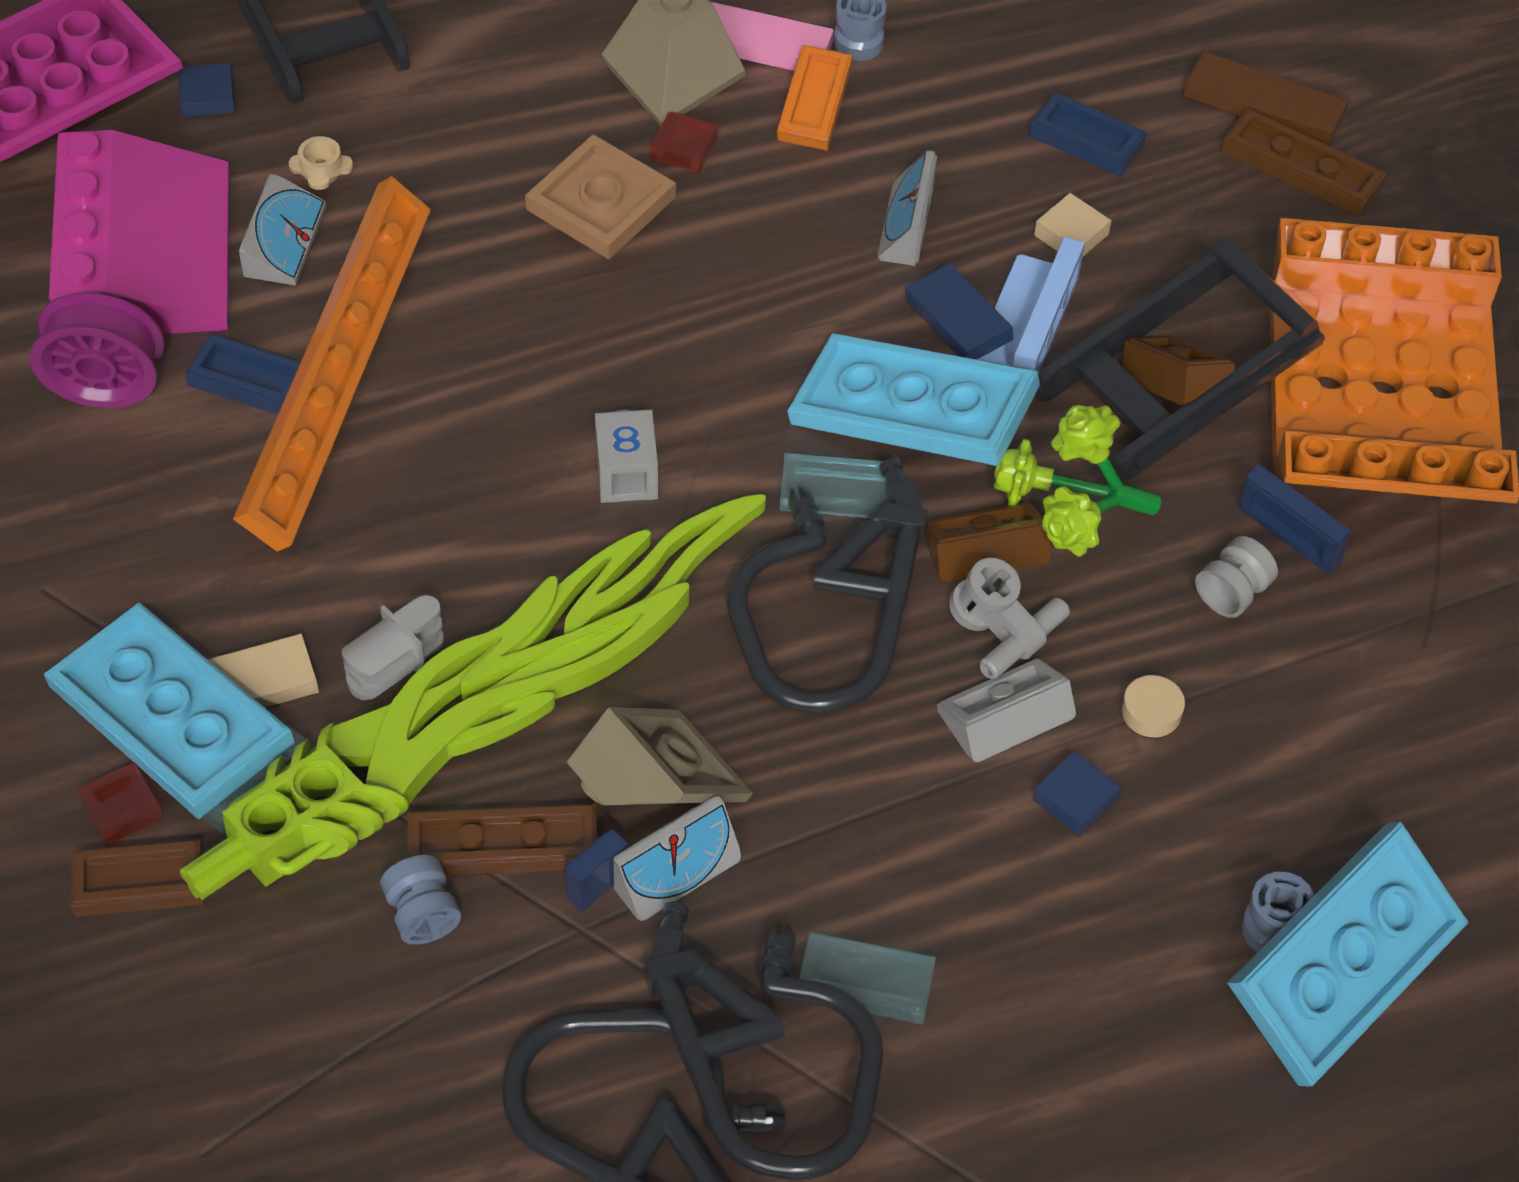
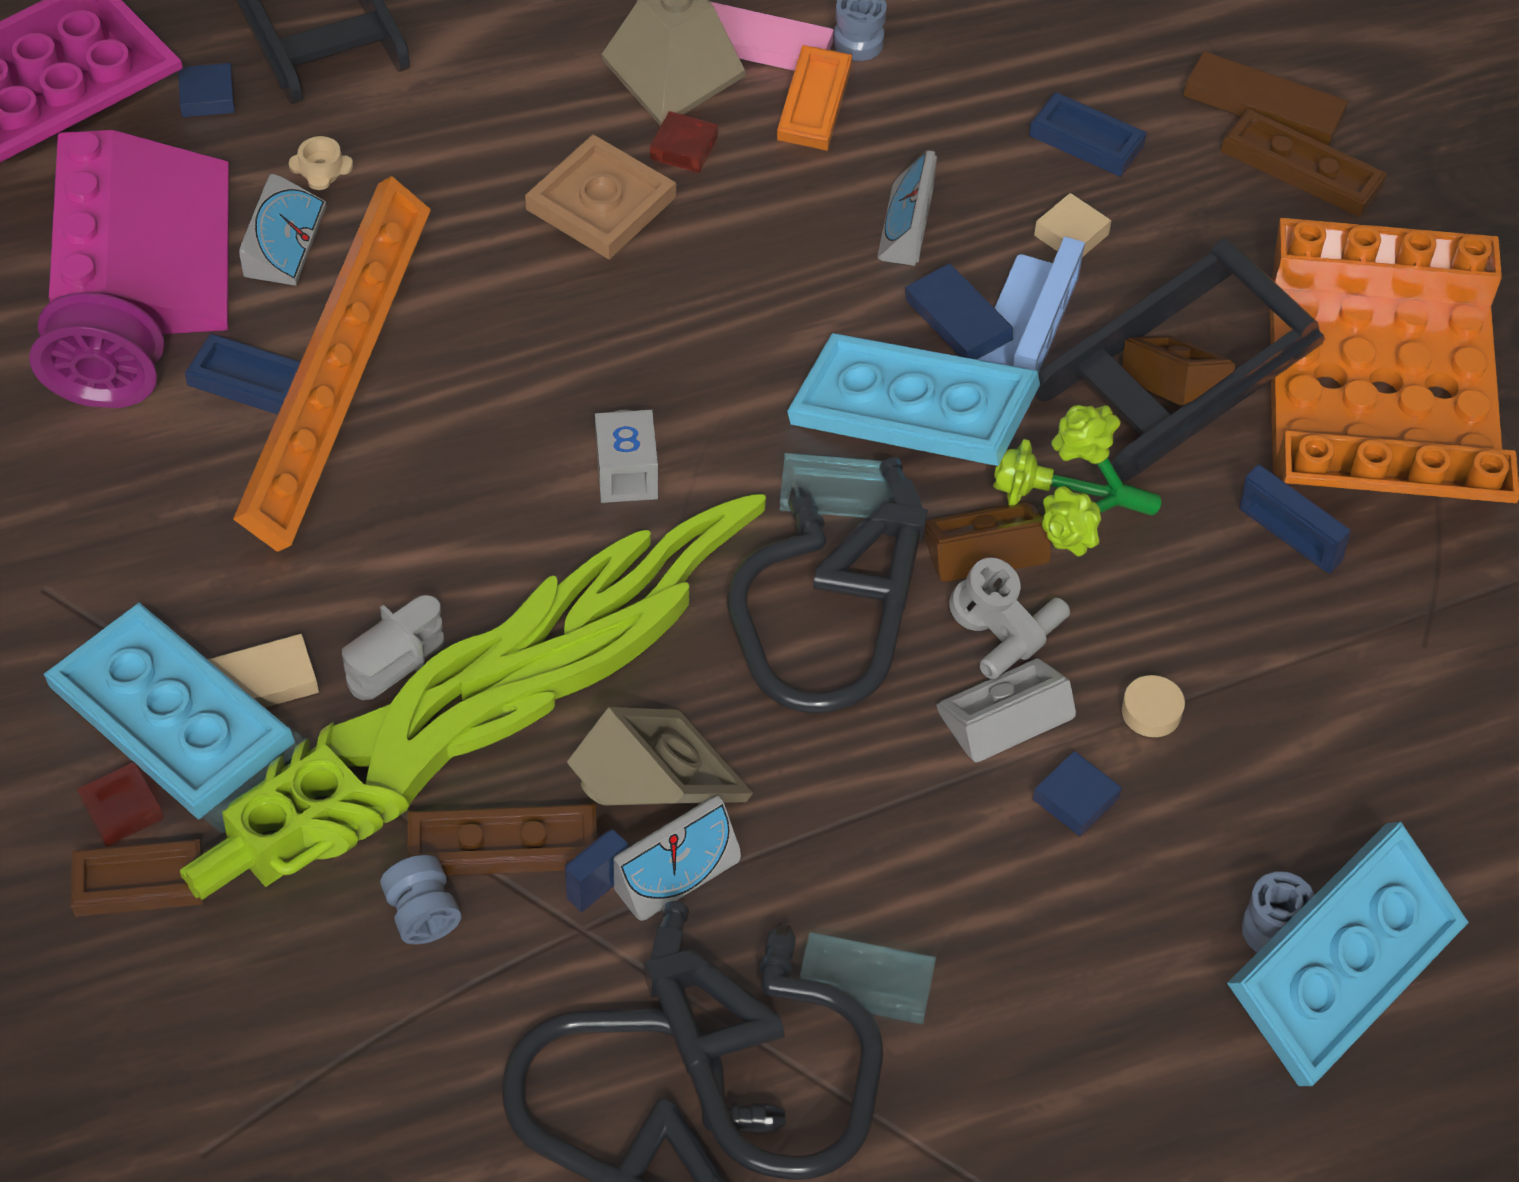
light grey wheel [1195,536,1278,618] -> none

